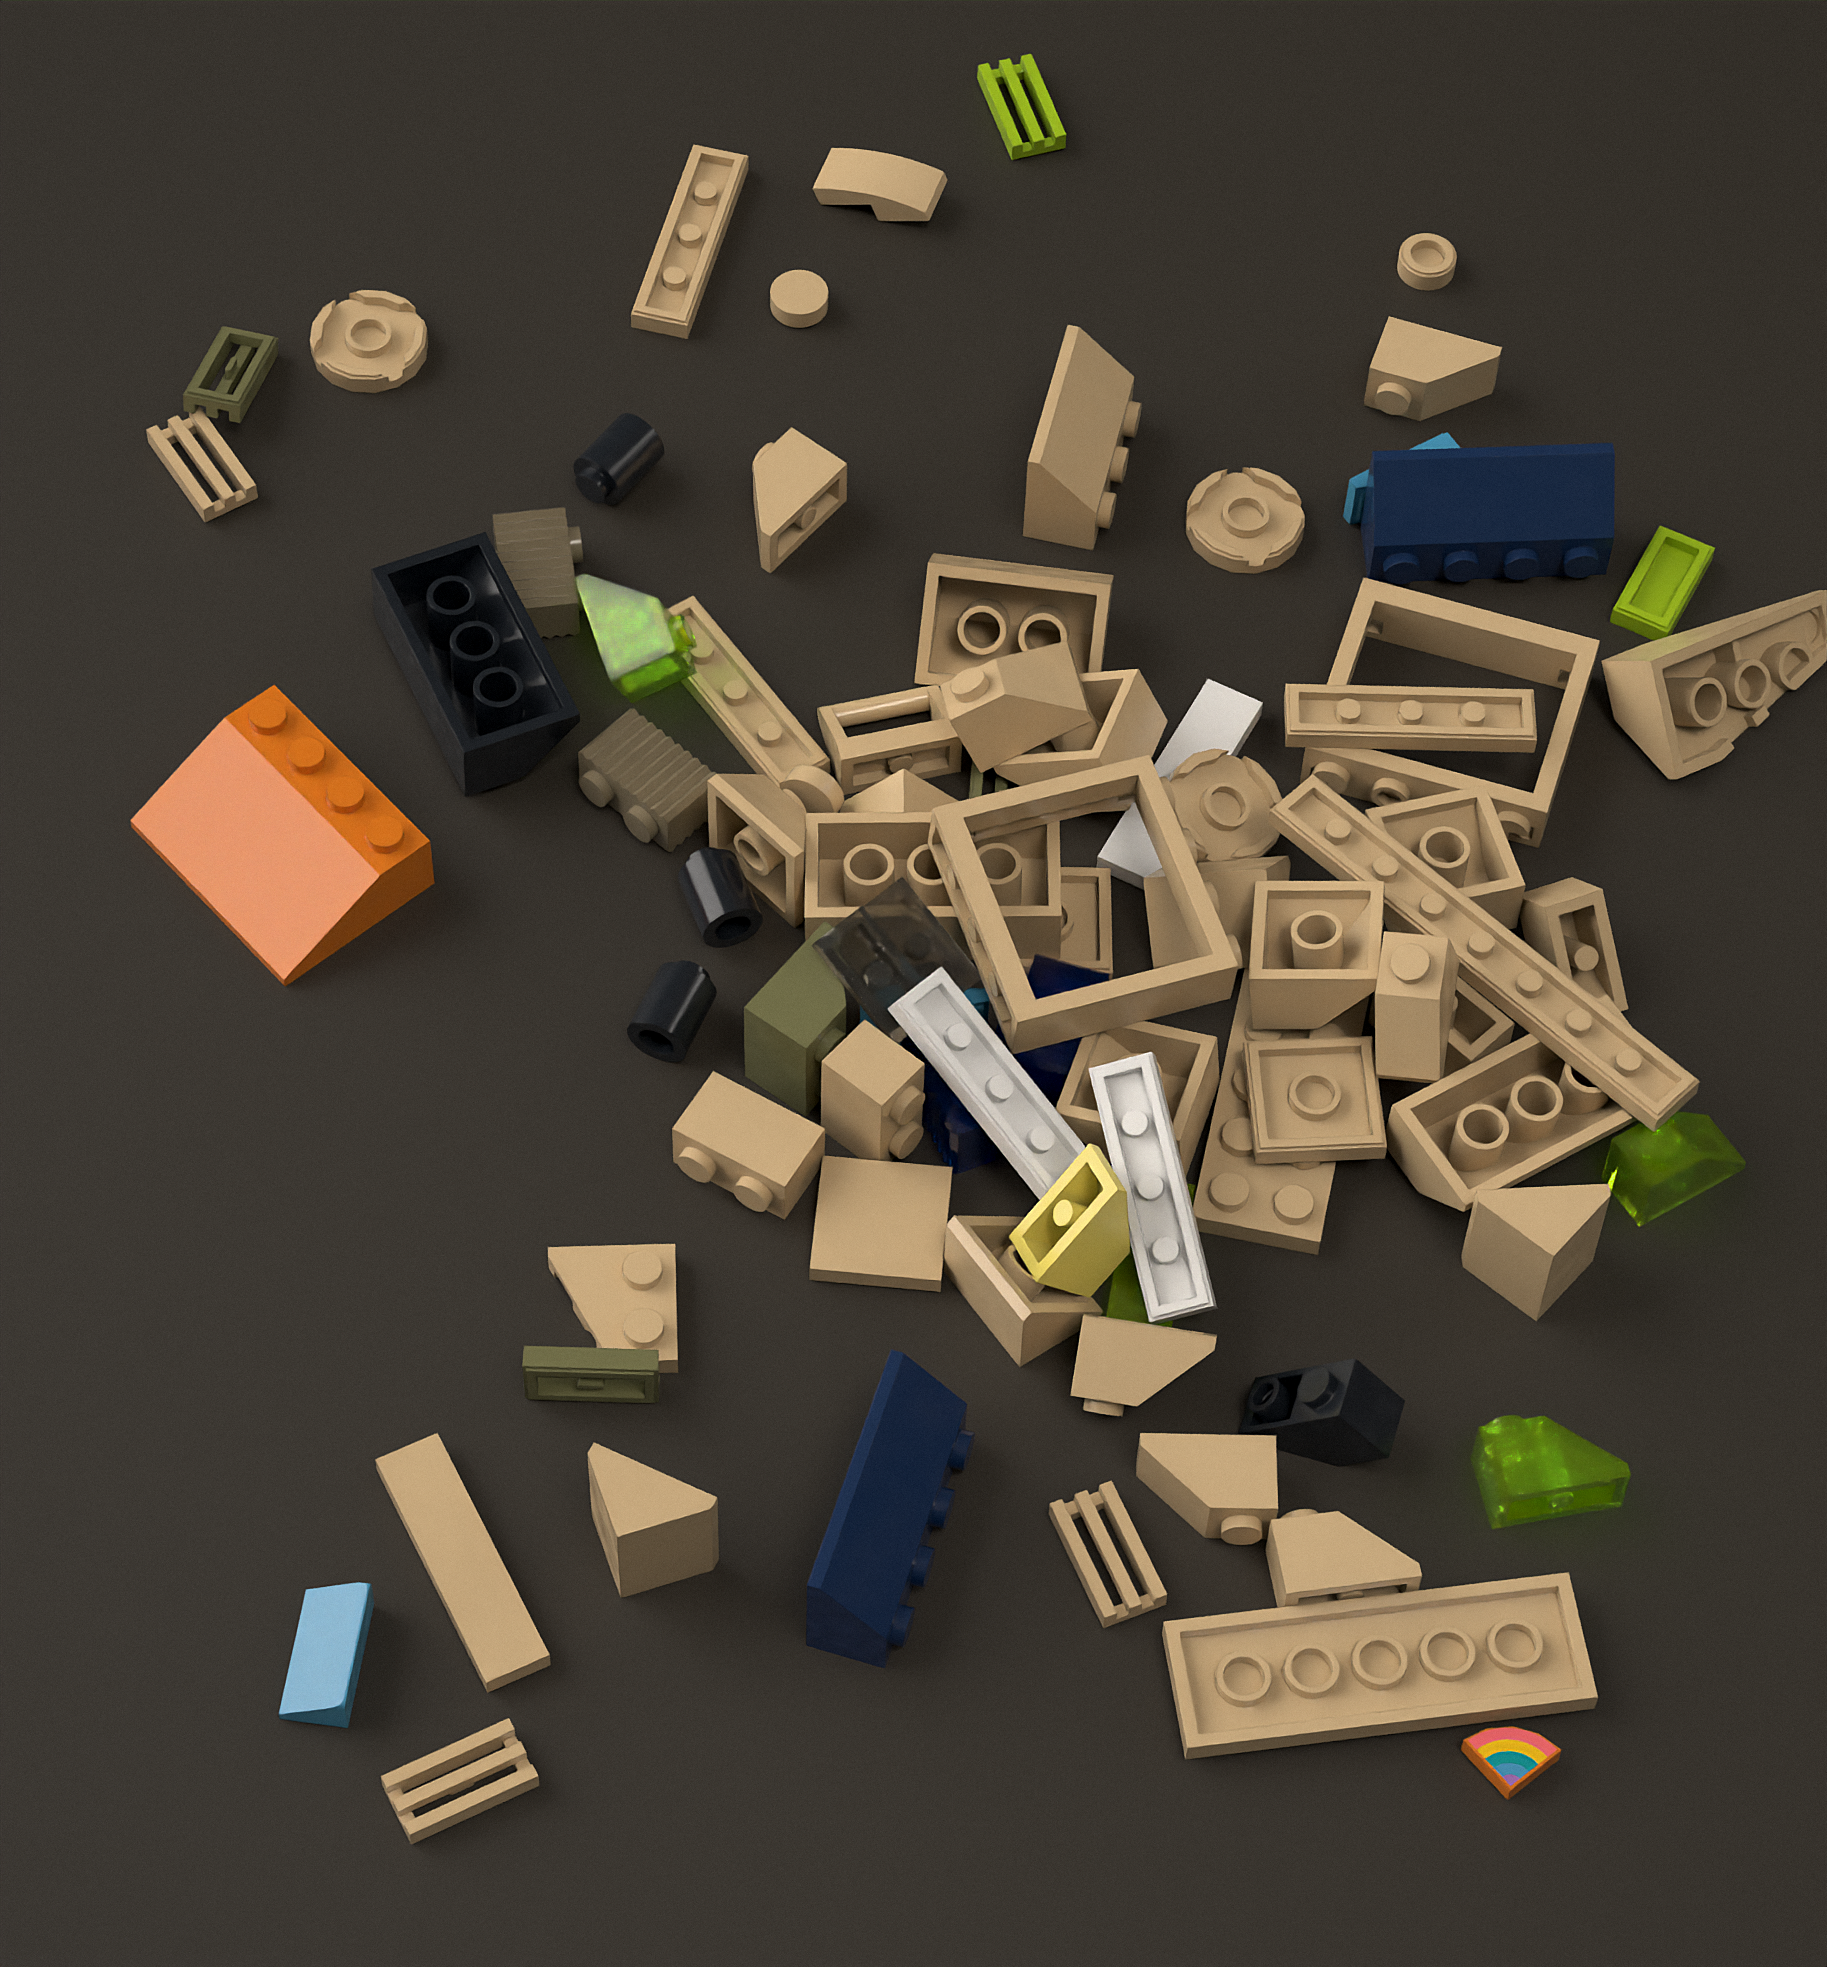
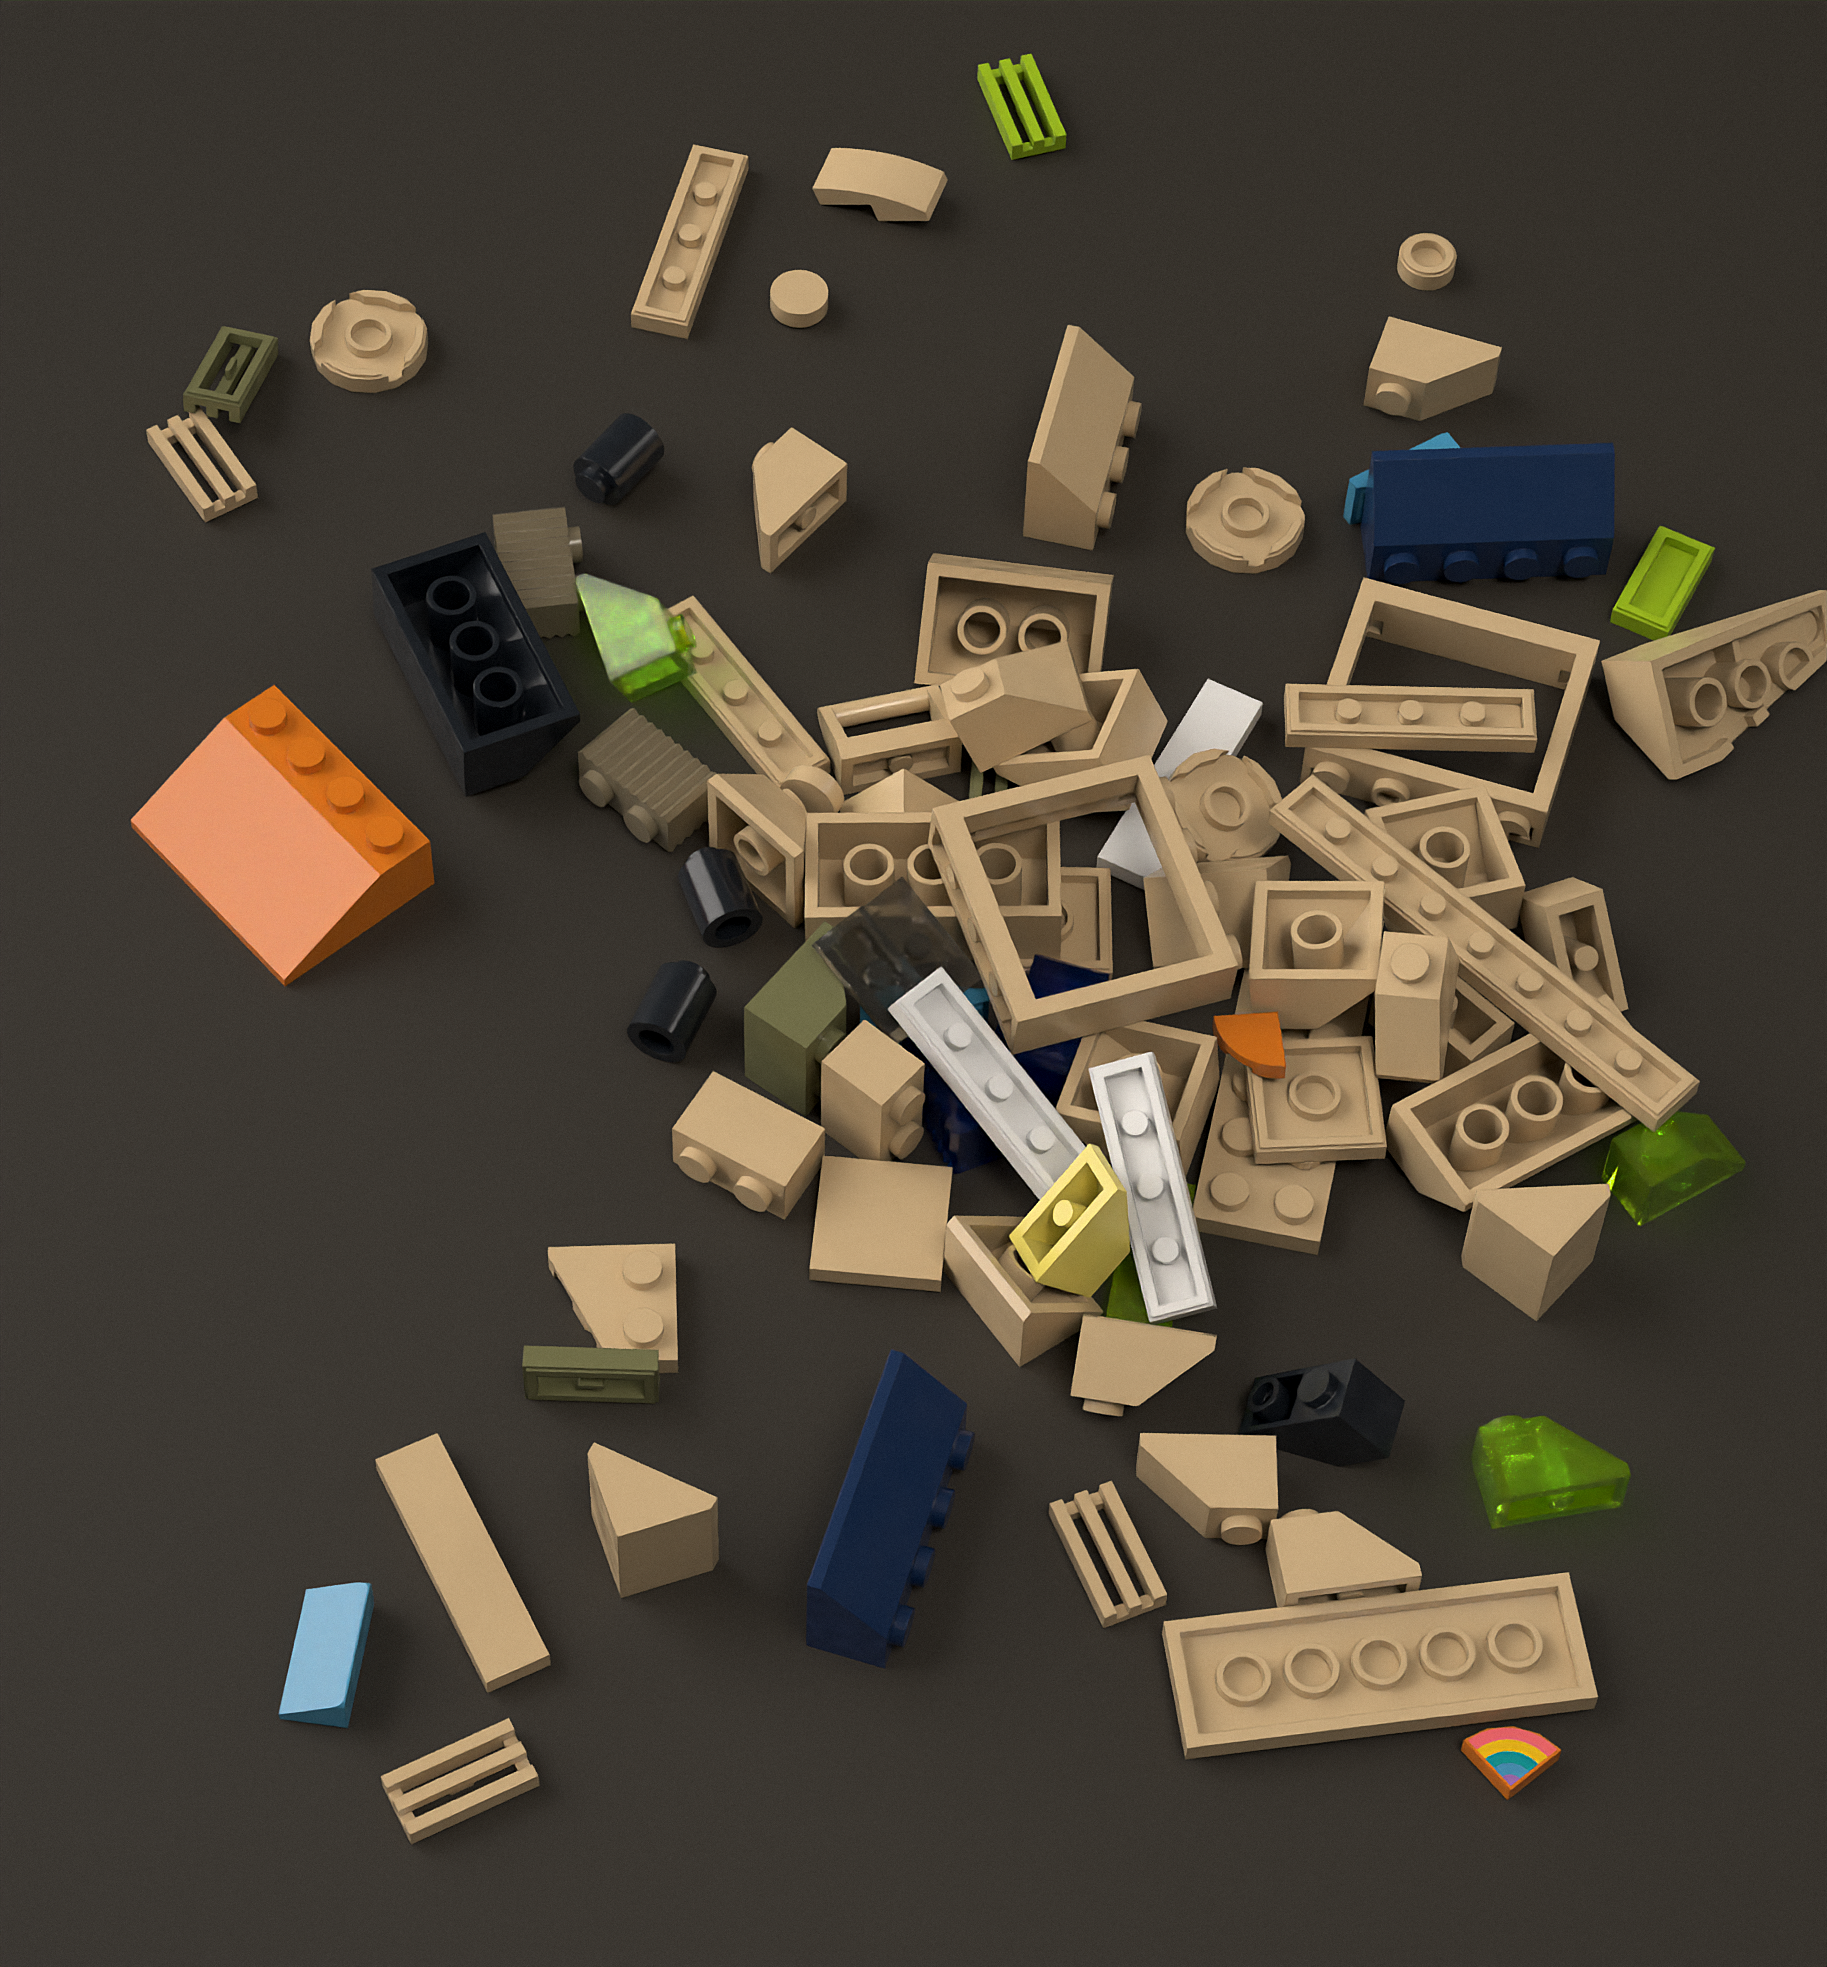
none -> orange tile [1212,1011,1286,1079]

